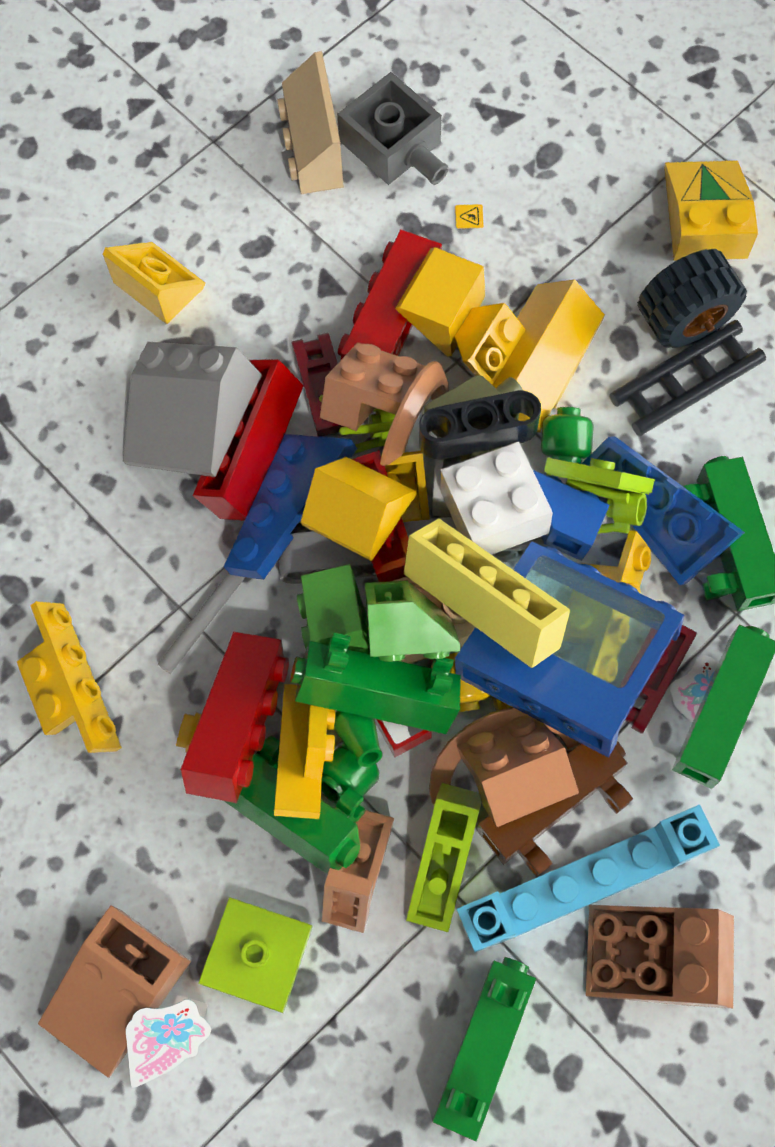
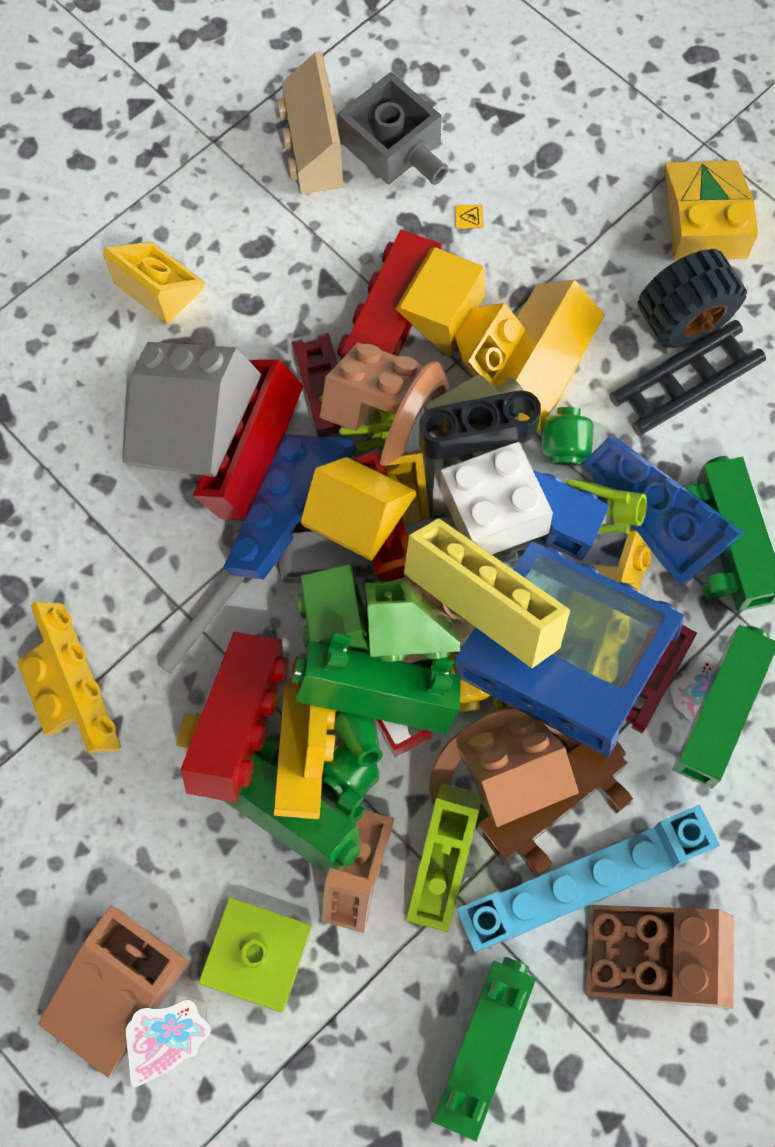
lime plate [544,458,655,495] -> none

